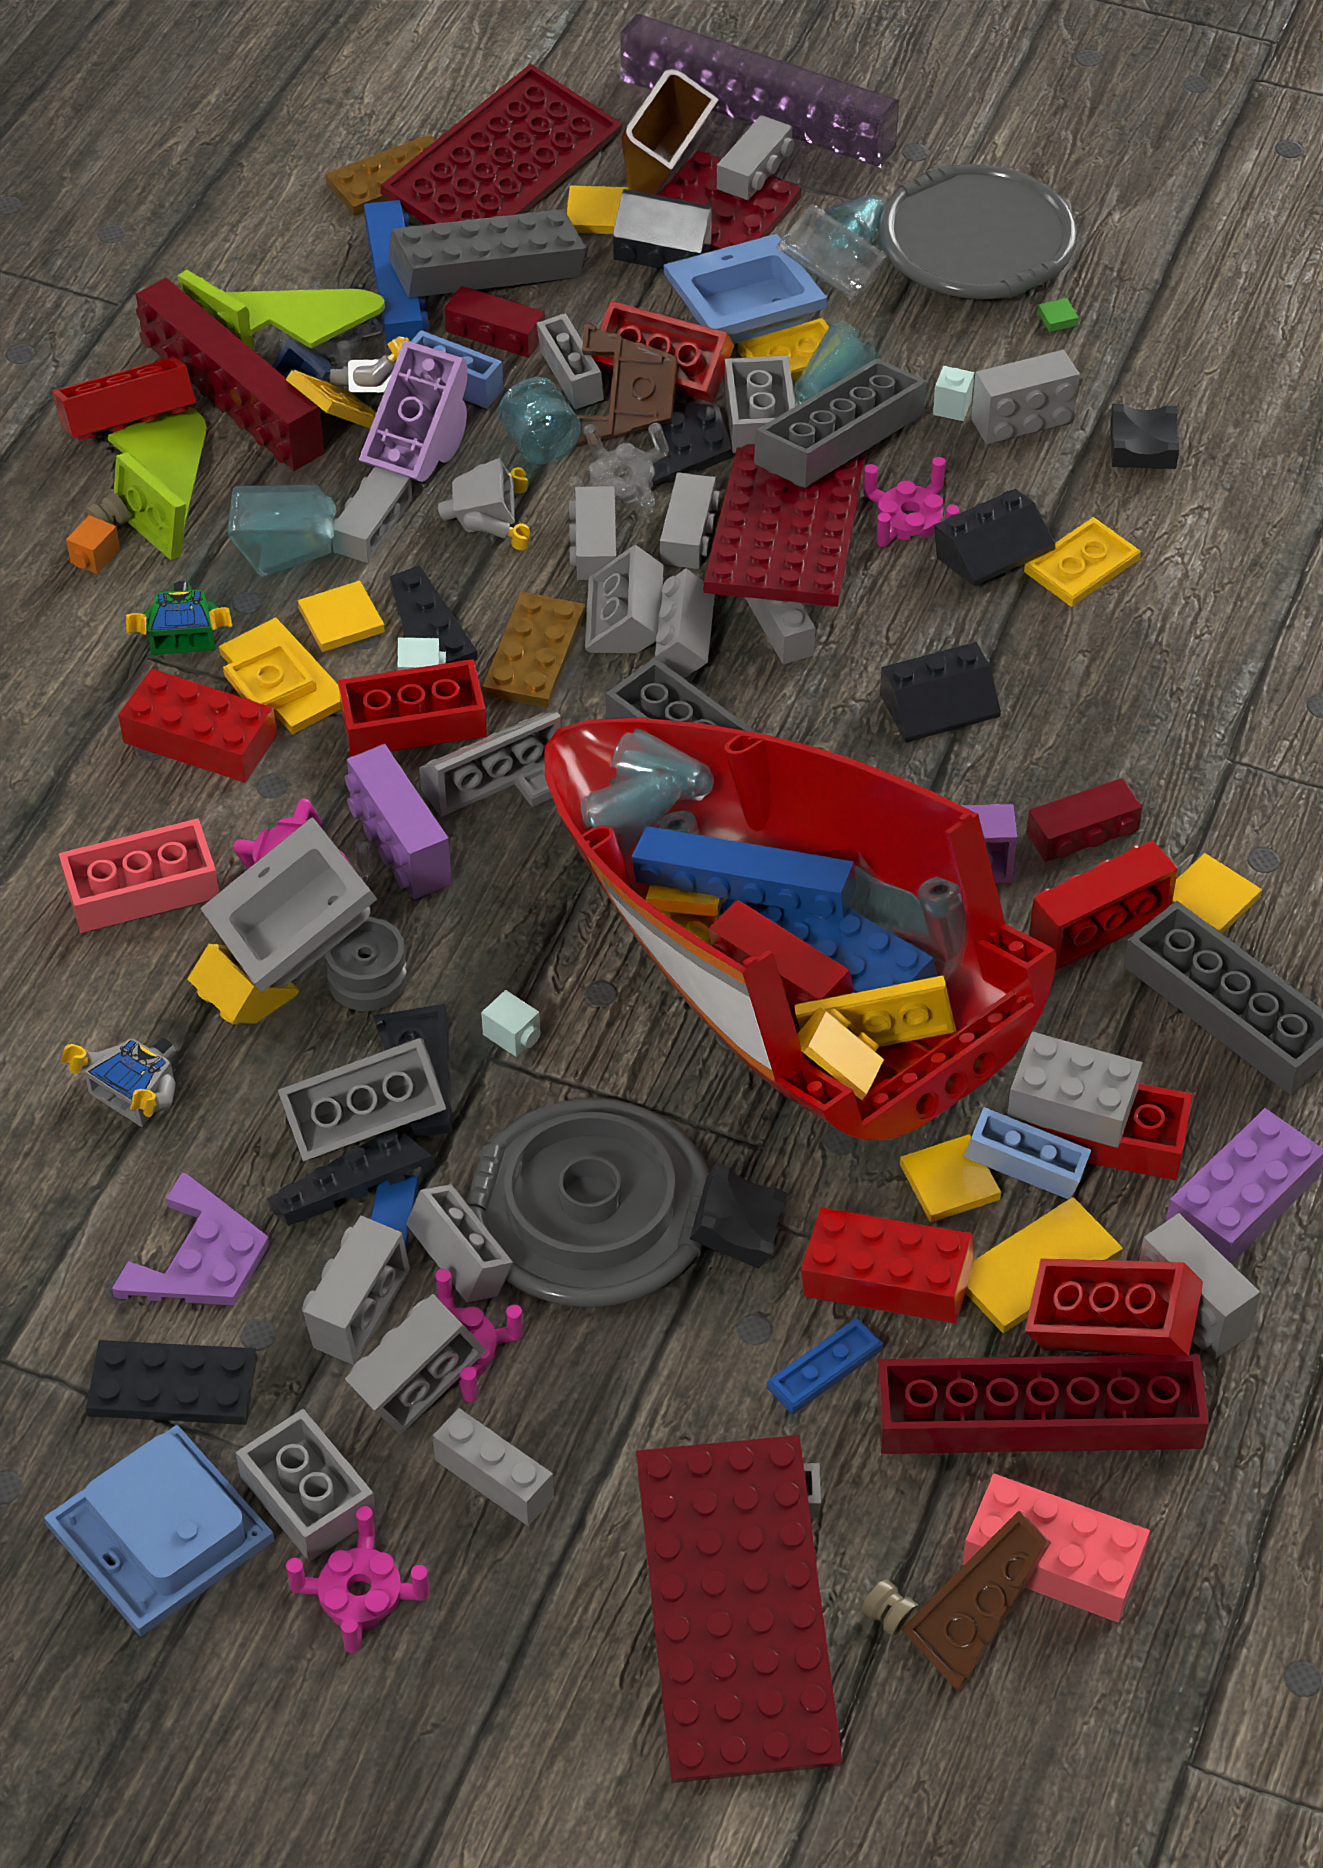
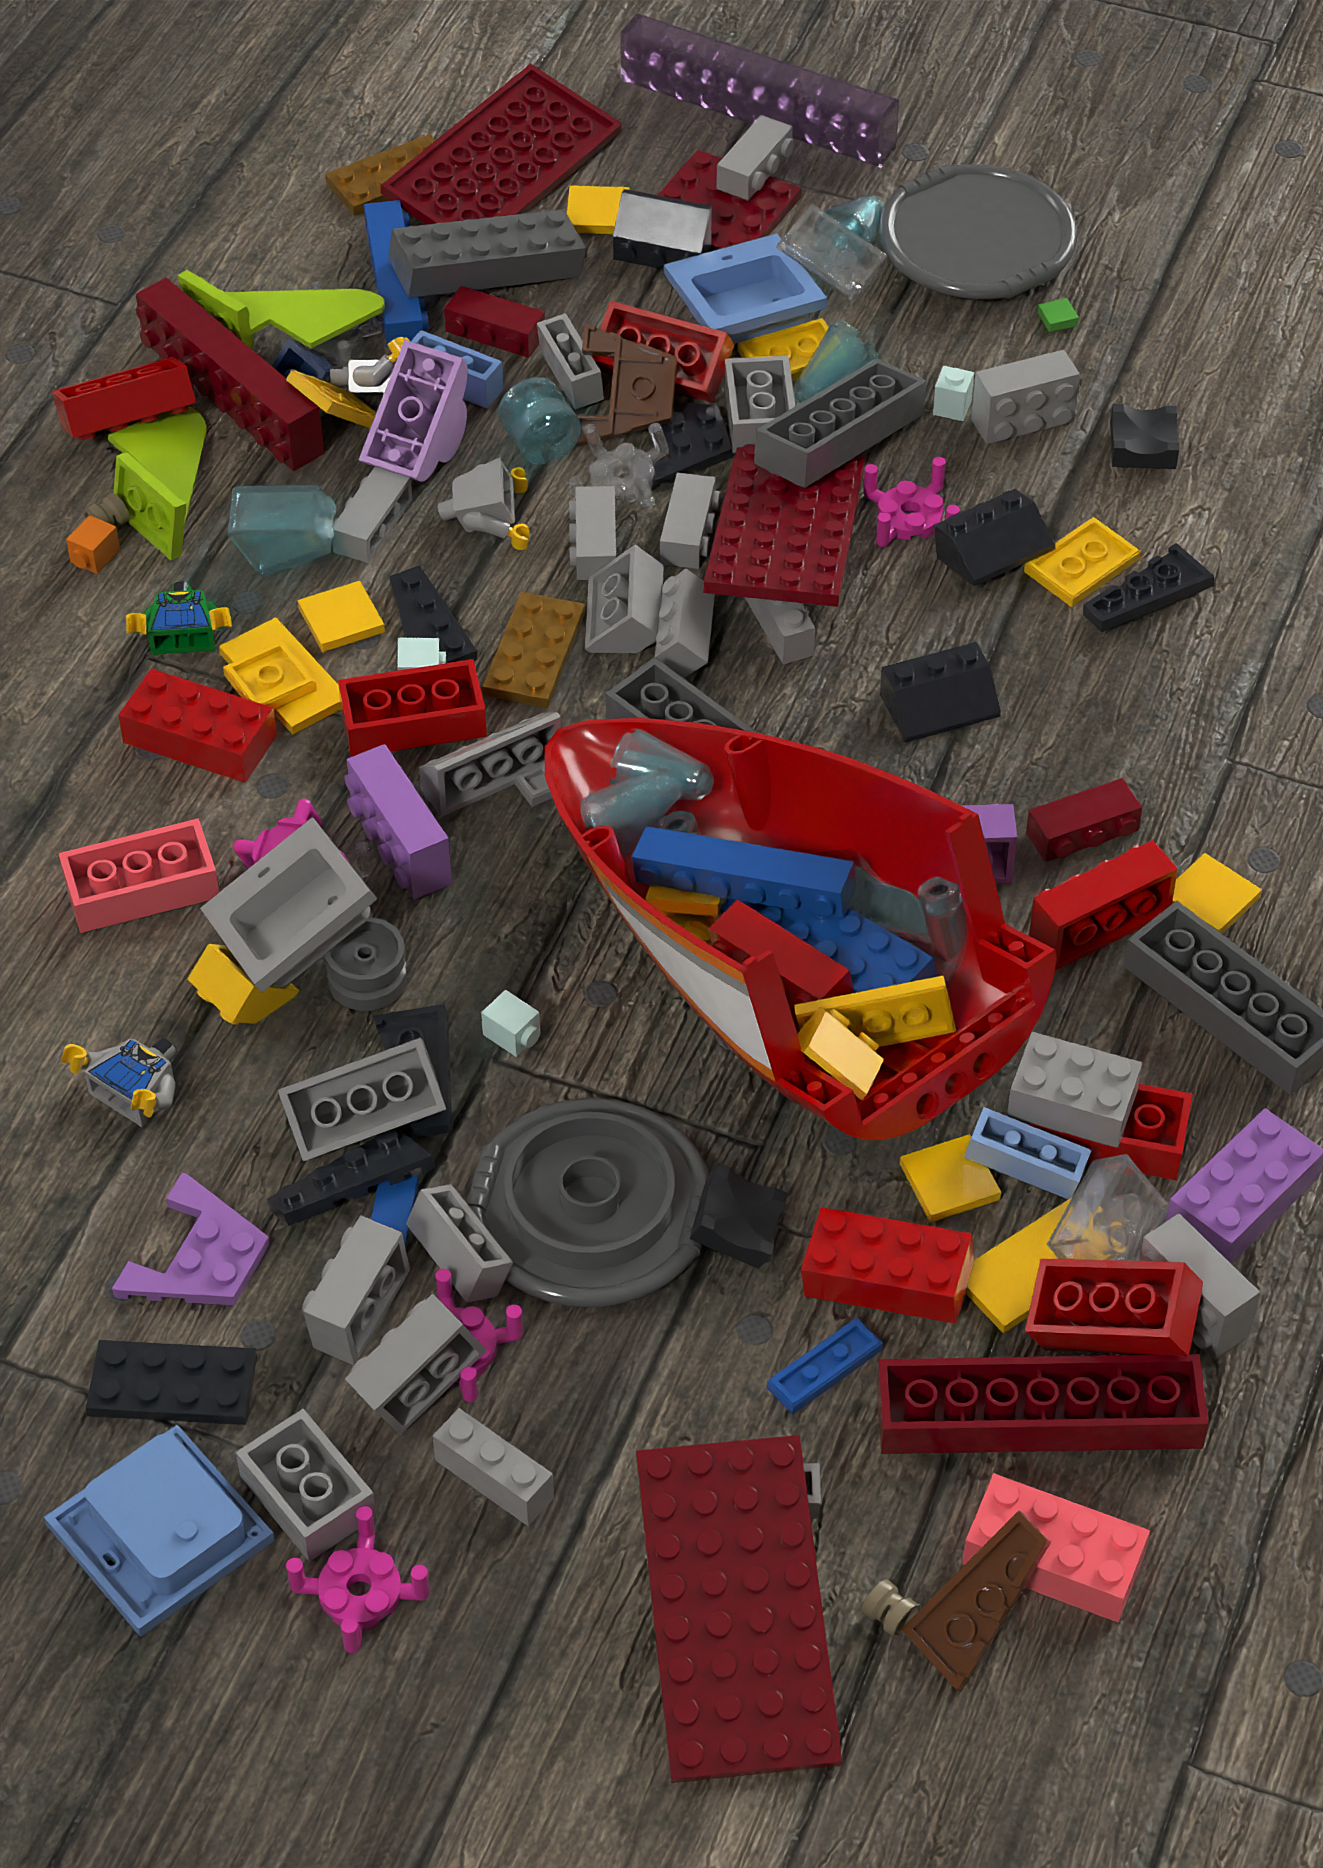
reddish brown windscreen [621,70,719,195] -> none
none -> clear slope [1046,1154,1169,1261]
none -> black wing [1083,543,1214,632]

